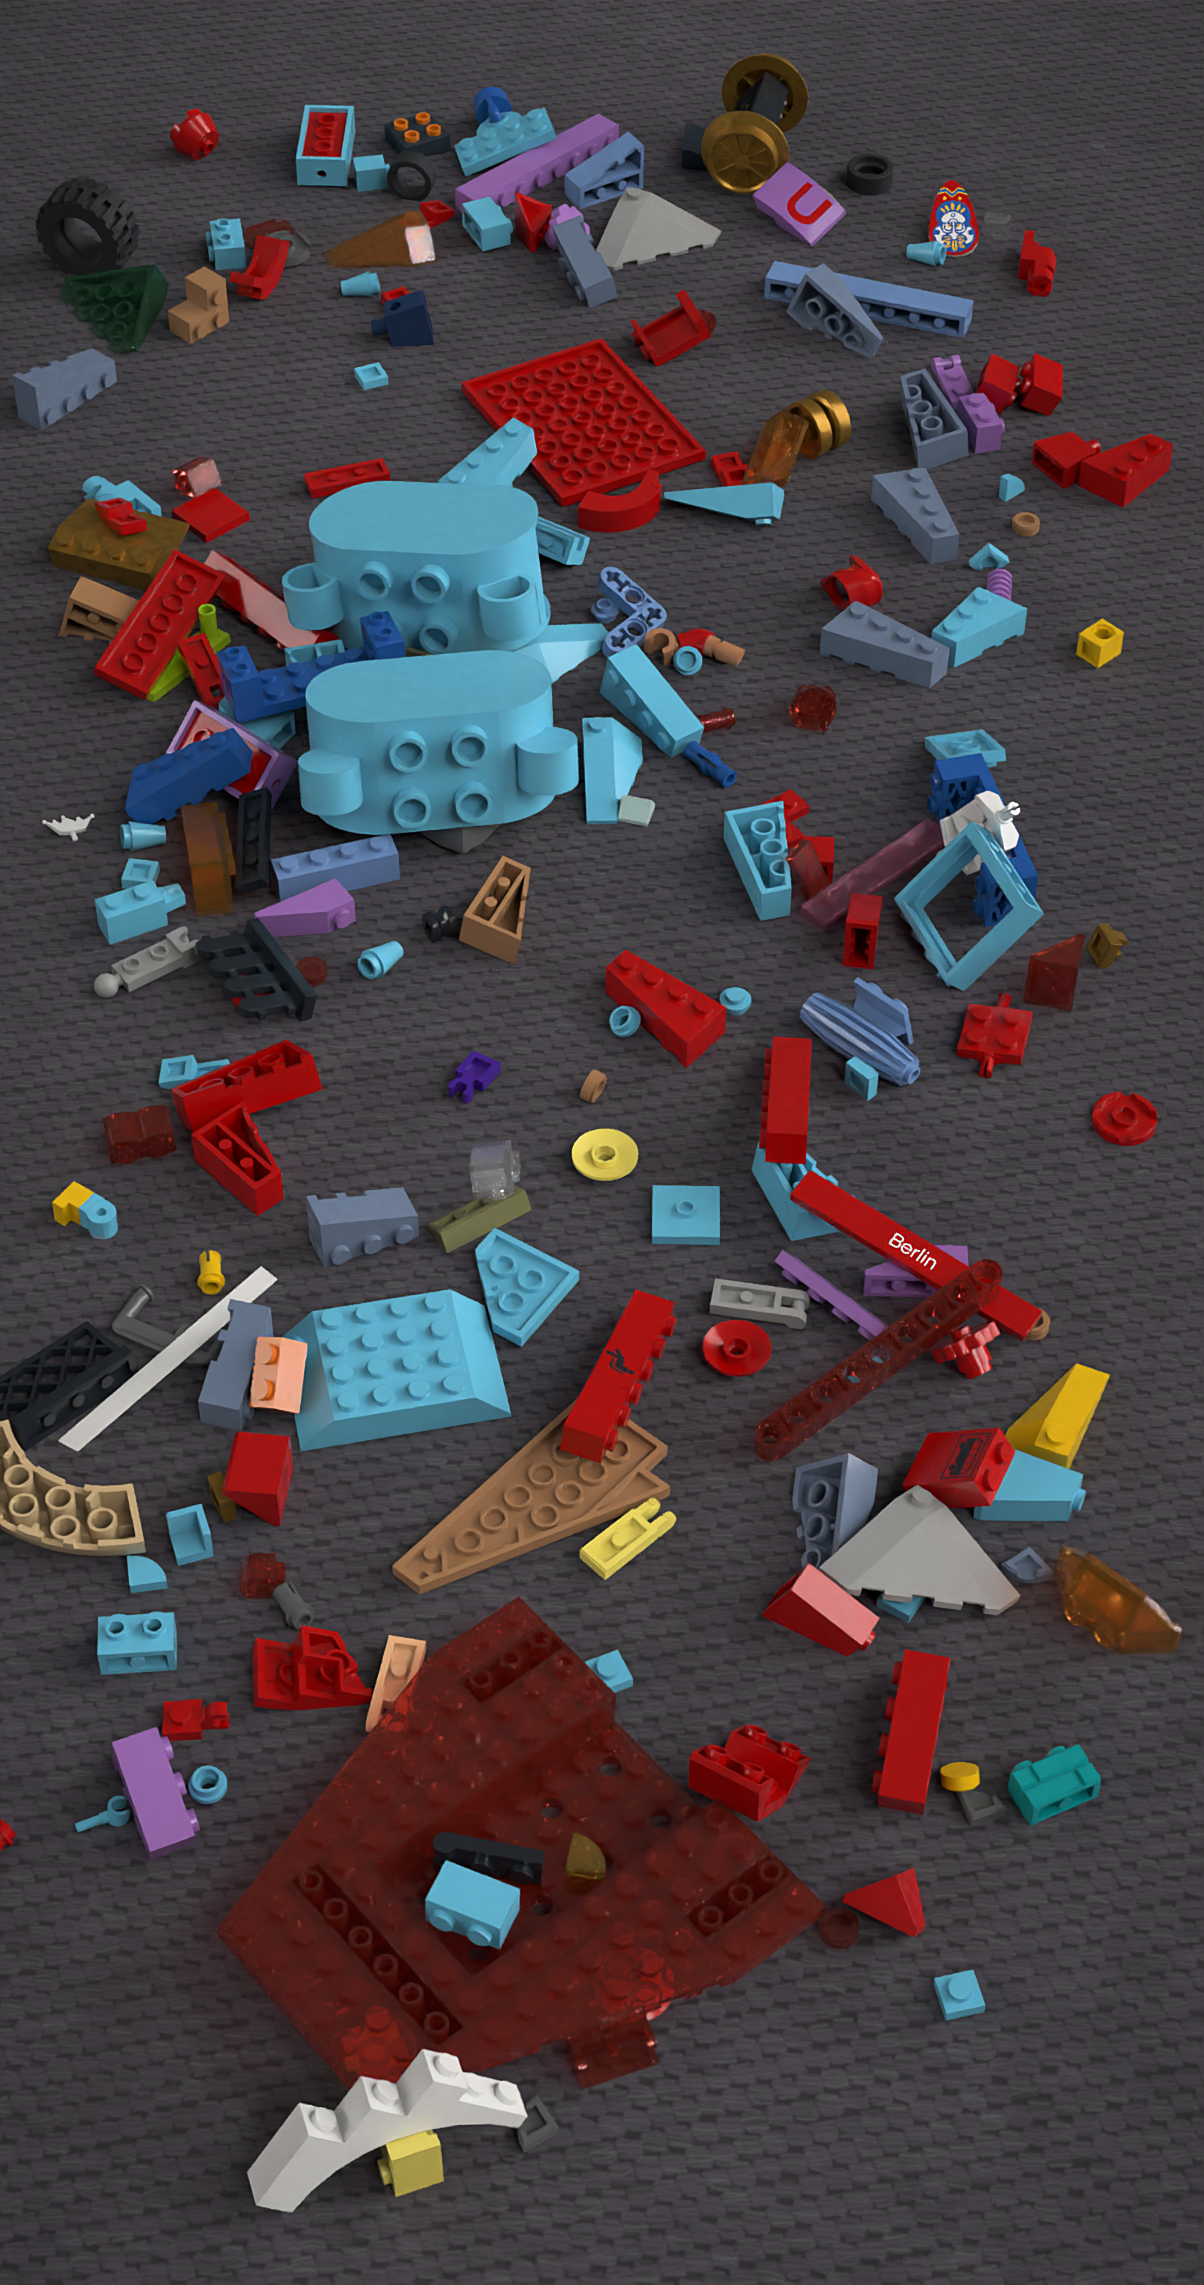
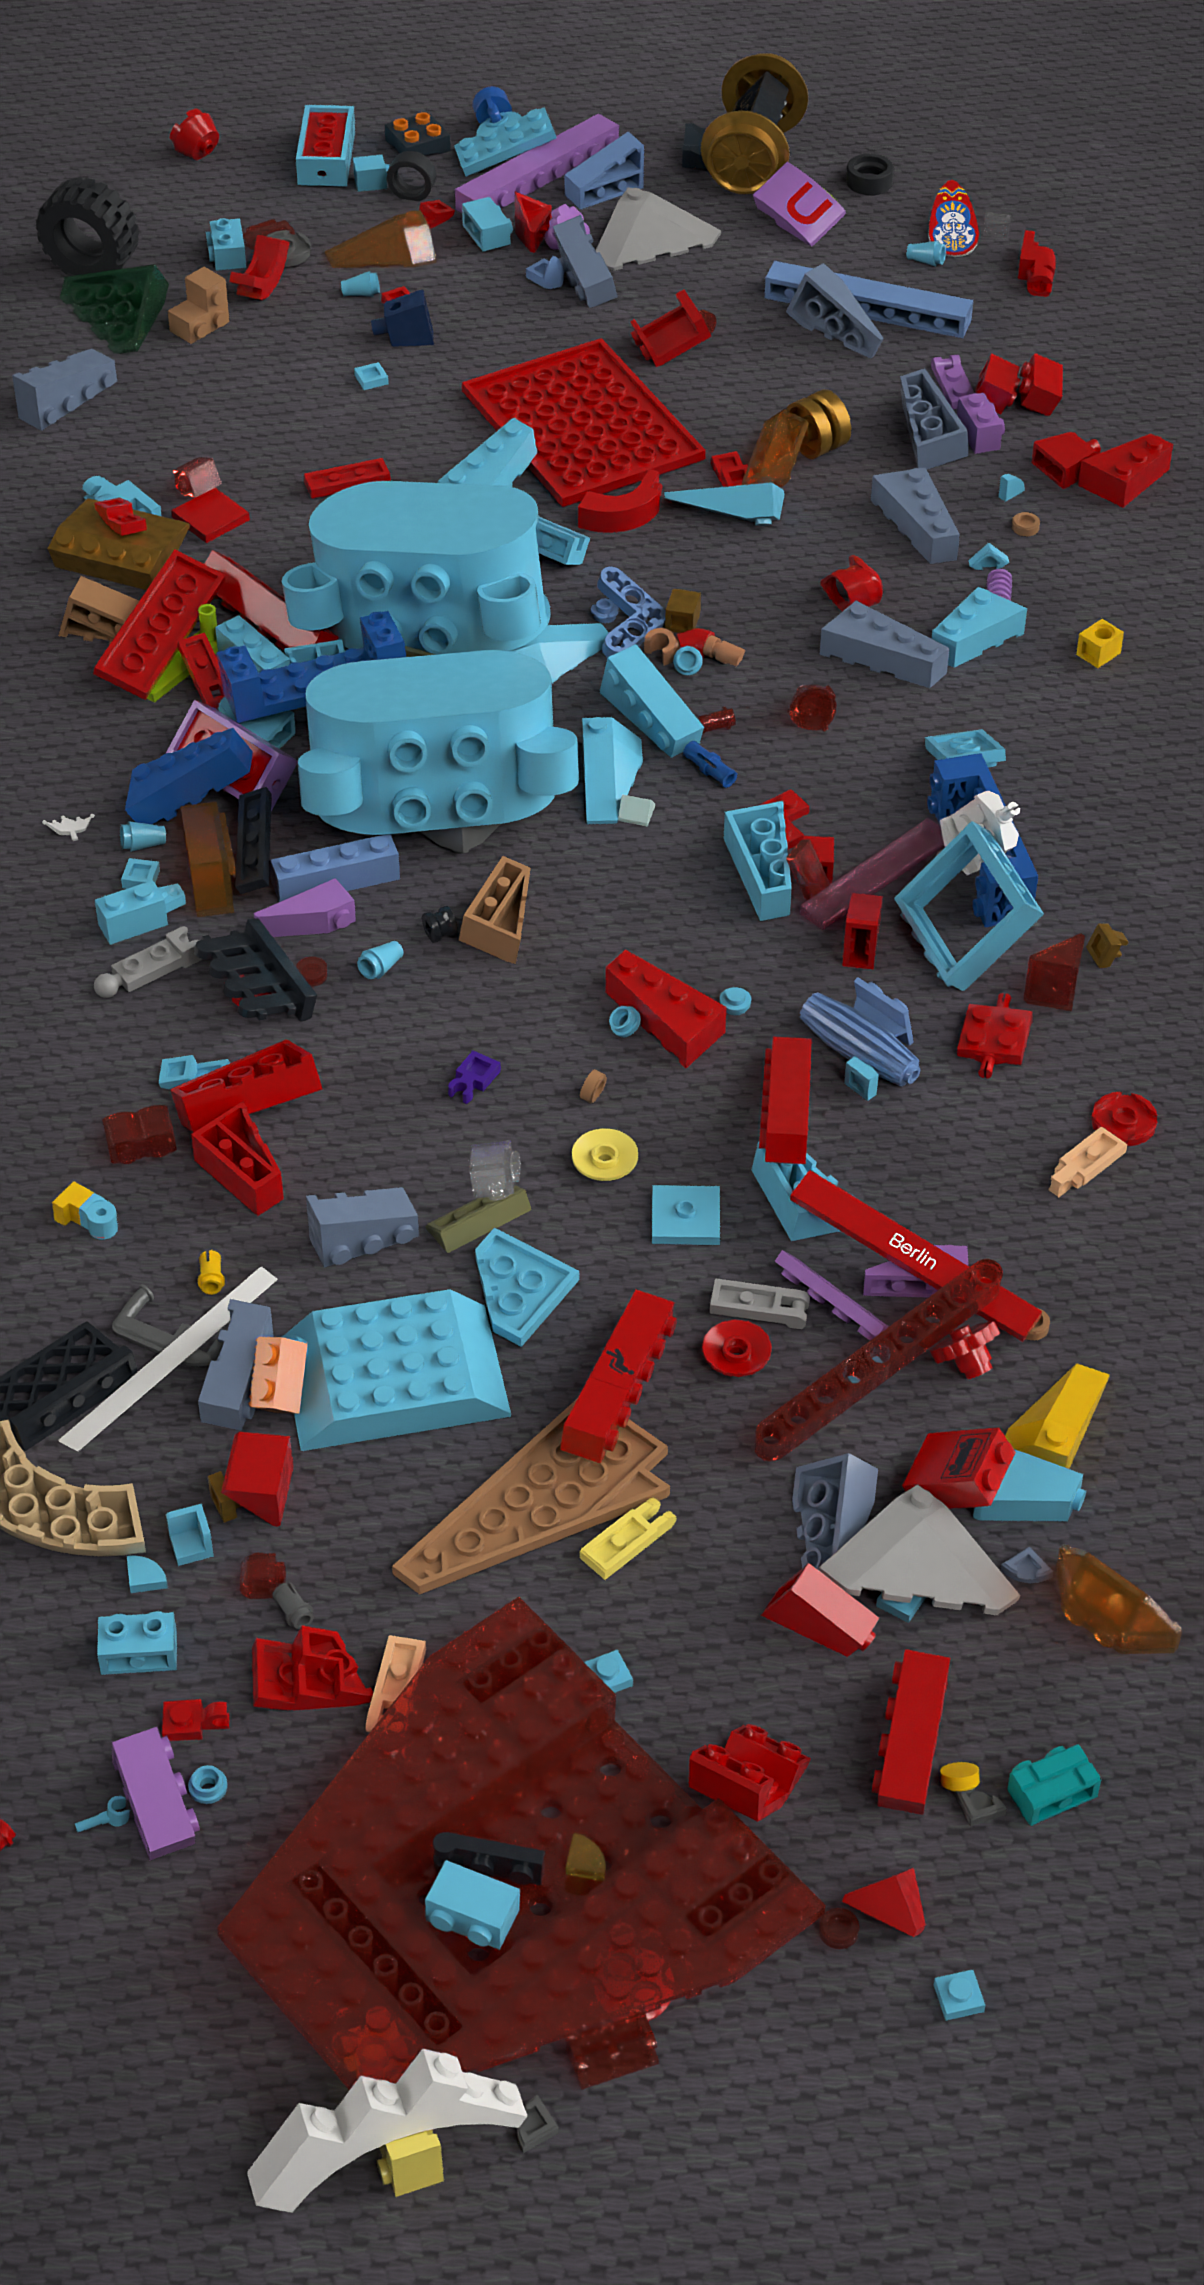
none -> medium azure brick [215,615,290,673]
none -> medium blue plate [526,256,564,289]
none -> pearl gold panel [665,589,701,633]
none -> light nougat hinge [1049,1127,1128,1197]

